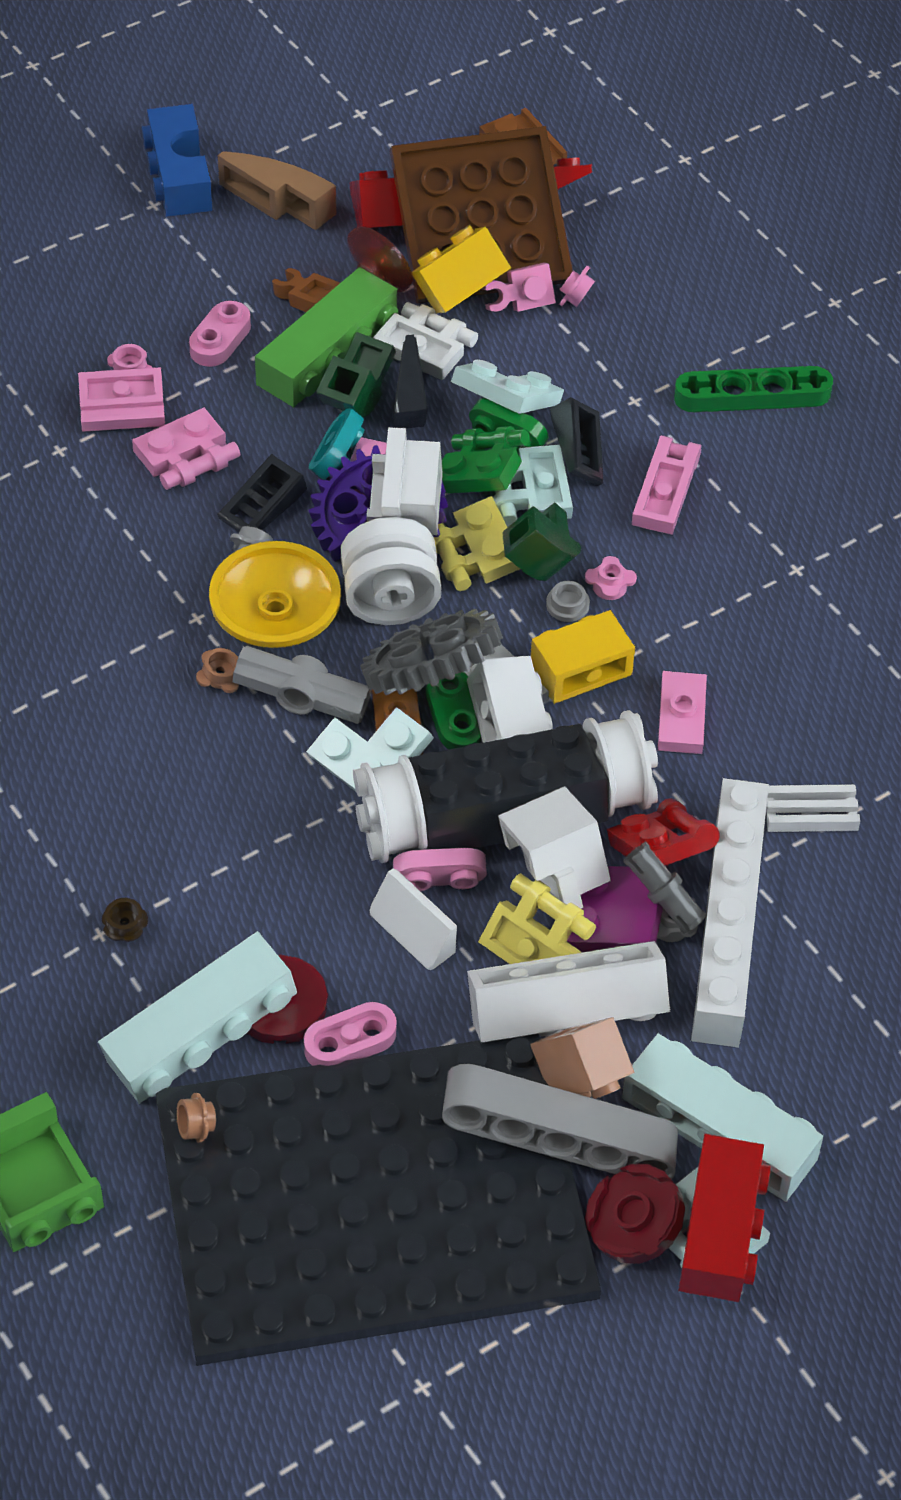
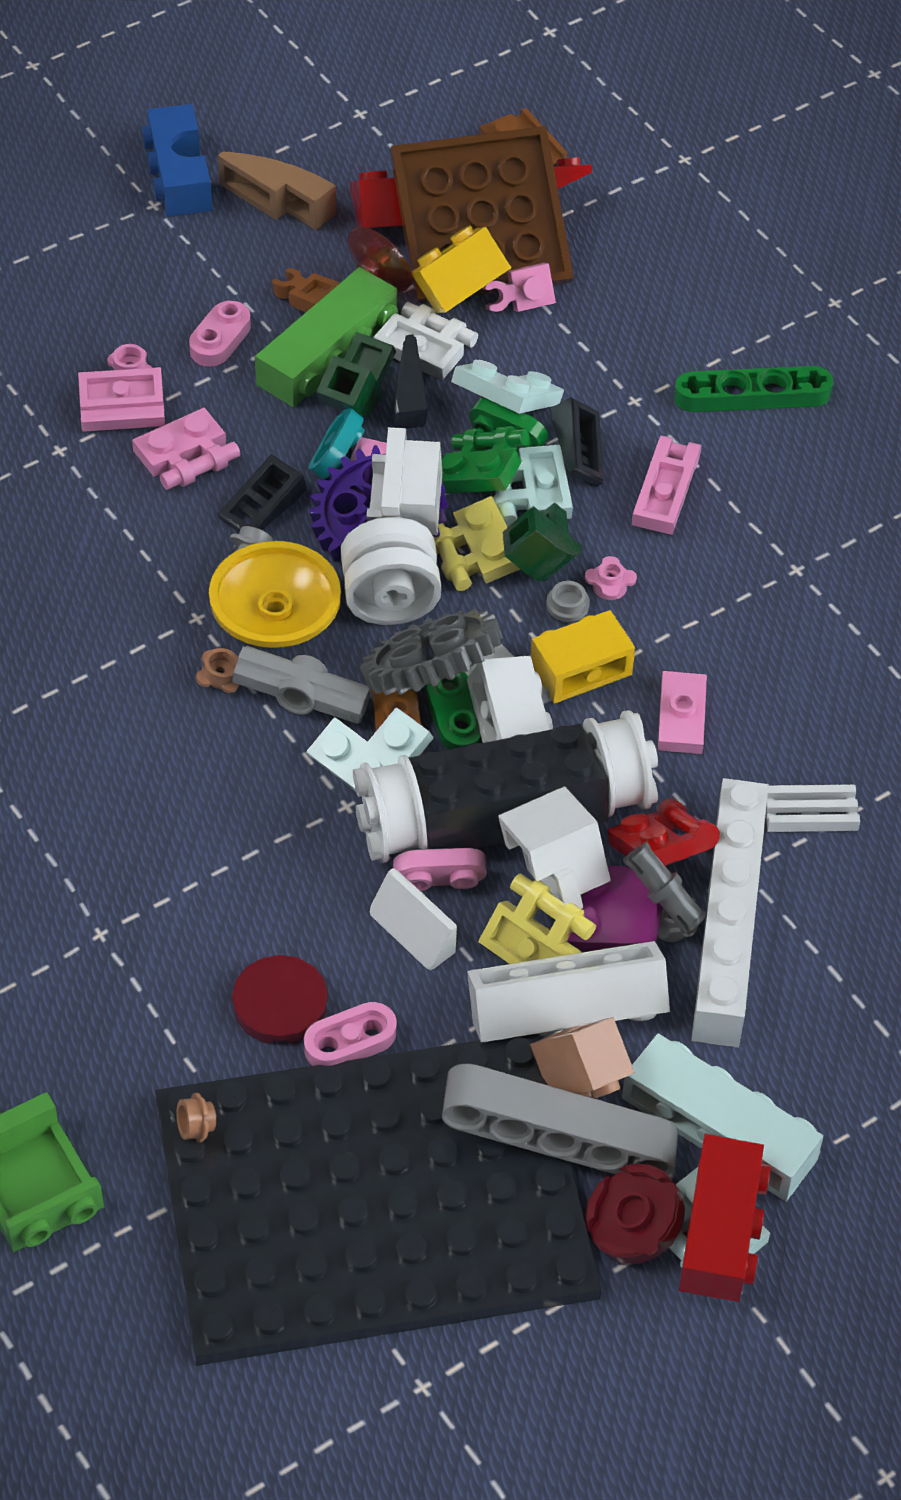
light aqua brick [98,931,297,1104] -> none
dark brown plate [102,898,148,942] -> none
bright pink plate [559,266,595,307] -> none

